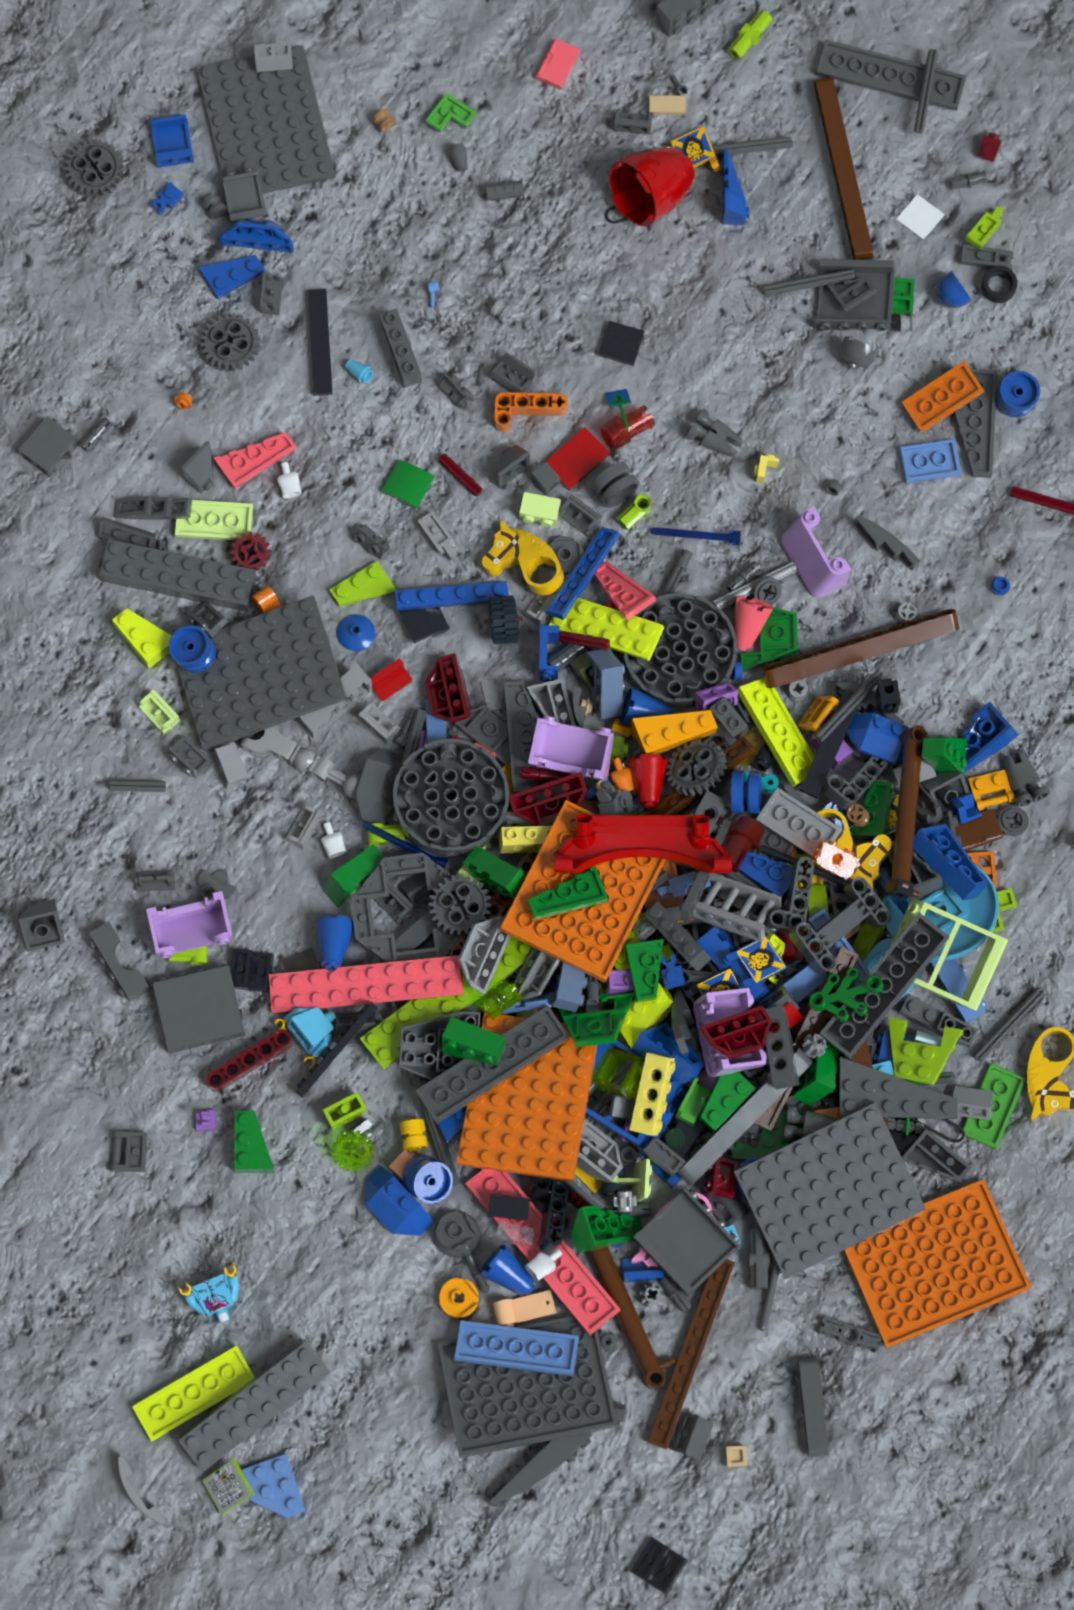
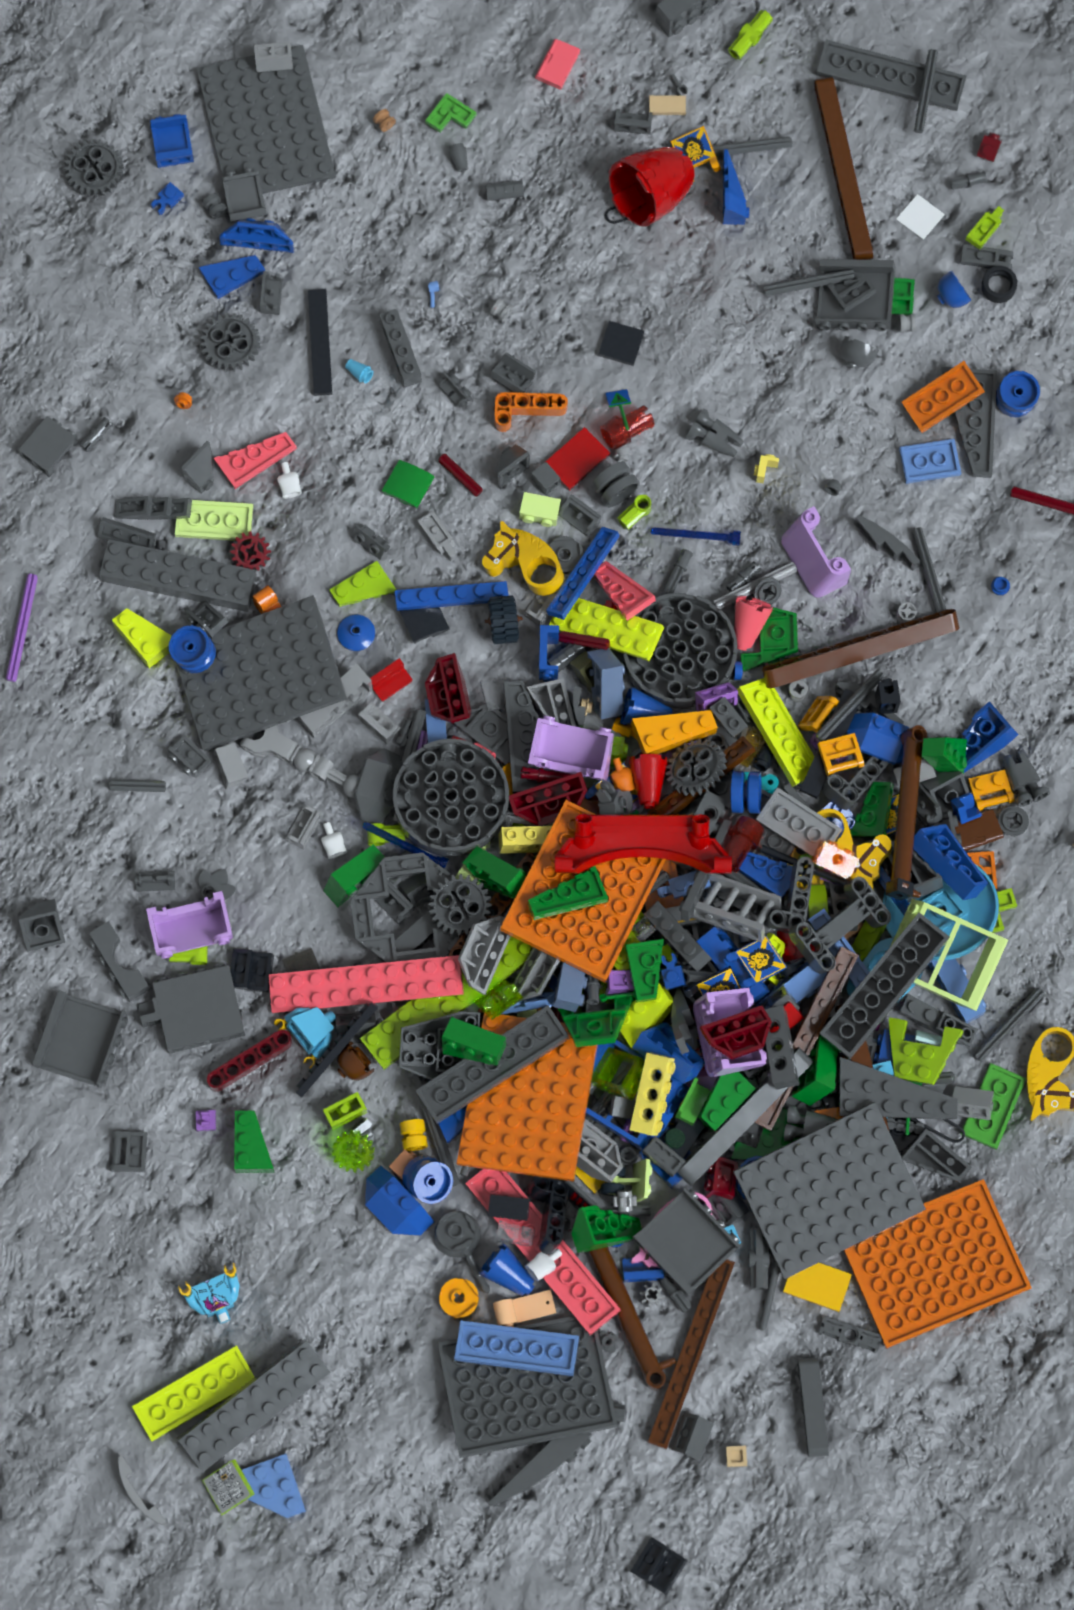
yellowish green hinge [139,689,180,735] -> none
blue cone [316,915,354,971] -> none
light grey gear [802,1033,827,1058] -> none
green plant [809,968,884,1021] -> none
medium nougat wheel [847,804,870,827] -> none
none -> medium lavender axle [6,574,38,682]
none -> dark grey panel [33,990,128,1088]
none -> dark grey panel [139,997,162,1028]
none -> reddish brown cylinder [337,1041,375,1081]
none -> yellow tile [783,1263,852,1312]
none -> light orange plate [817,733,864,776]
none -> dark grey axle [912,527,946,613]

